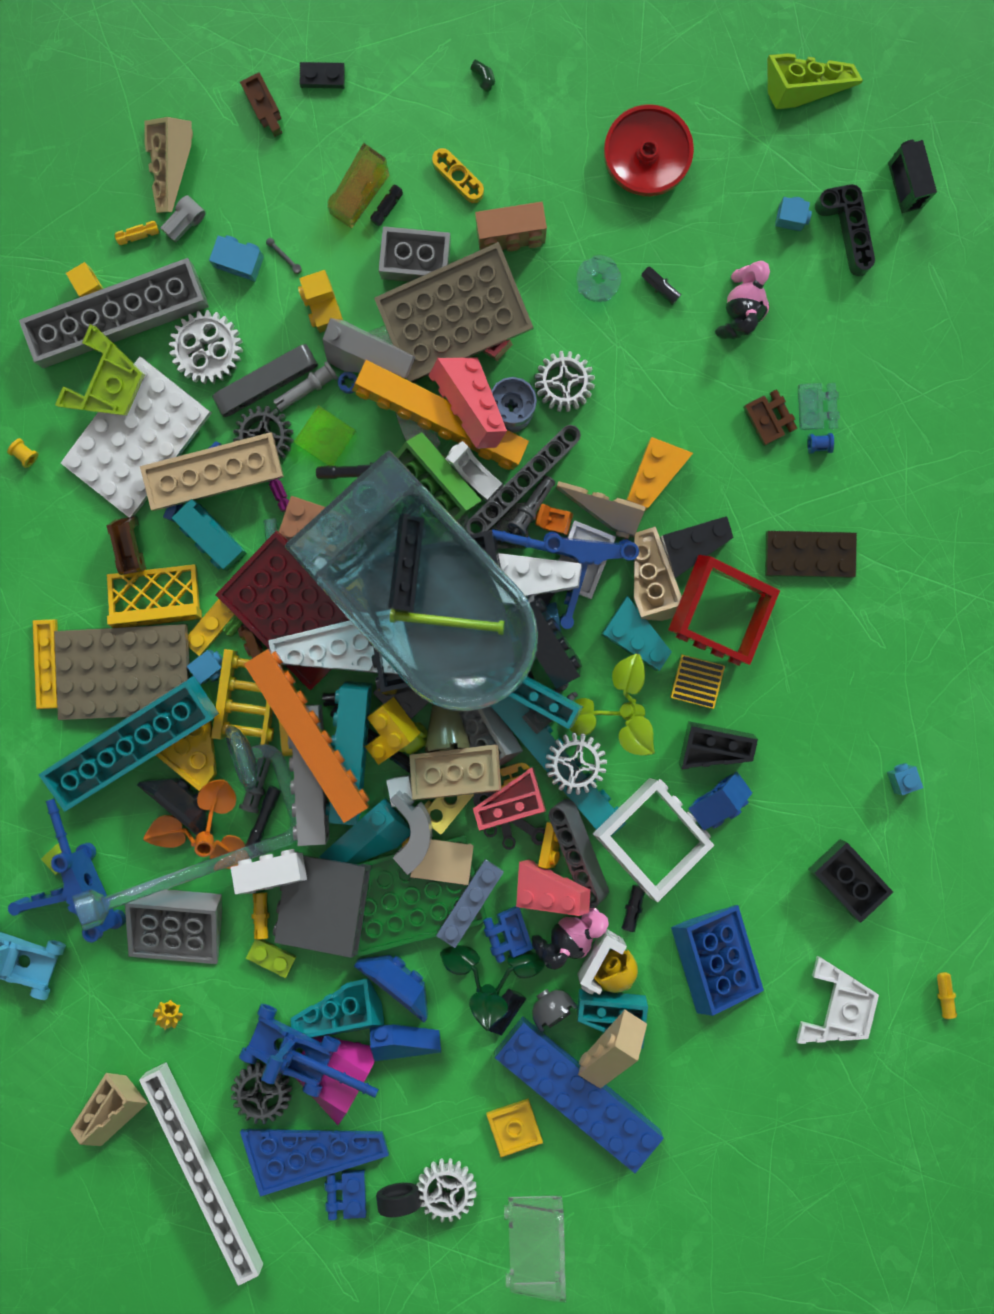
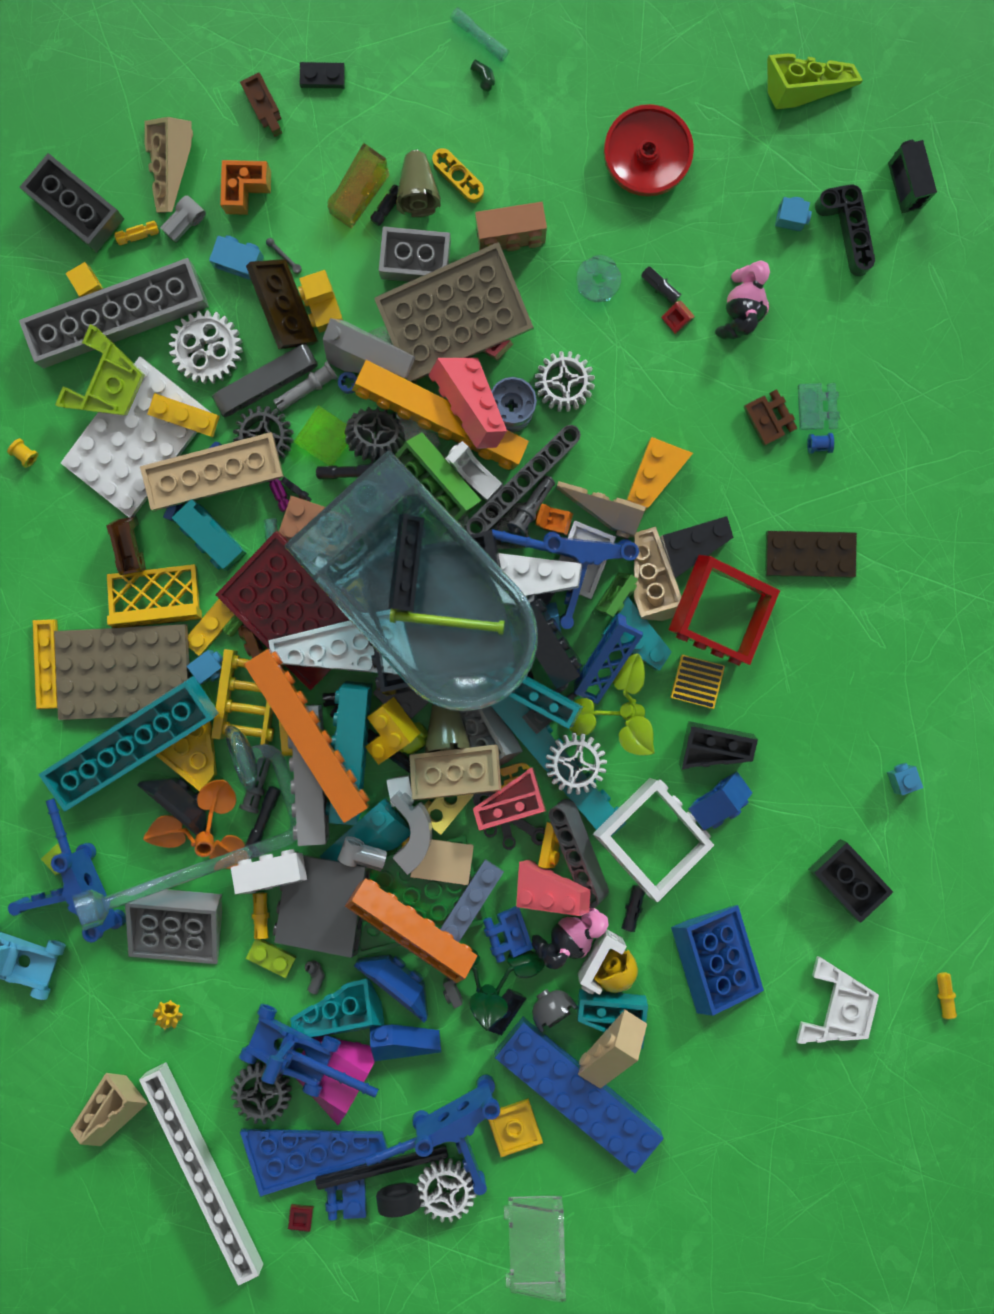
none -> dark grey brick [20,153,124,253]
none -> yellow plate [147,393,220,437]
none -> orange brick [220,160,271,215]
none -> dark brown plate [246,259,318,349]
none -> black piece [281,477,312,502]
none -> dark red tile [288,1204,314,1232]
none -> dark grey arm [305,960,325,994]
none -> black axle [315,1145,448,1190]
none -> light grey piece [338,837,387,871]
none -> dark grey gear [344,407,405,464]
none -> orange brick [345,878,478,983]
none -> blue piece [365,1075,500,1195]
none -> olive cone [396,150,441,218]
none -> dark grey bracket [443,976,463,1008]
none -> clear light blue piece [450,7,509,62]
none -> blue fence [574,613,643,704]
none -> bright green plate [594,572,638,617]
none -> red slope [661,301,695,334]

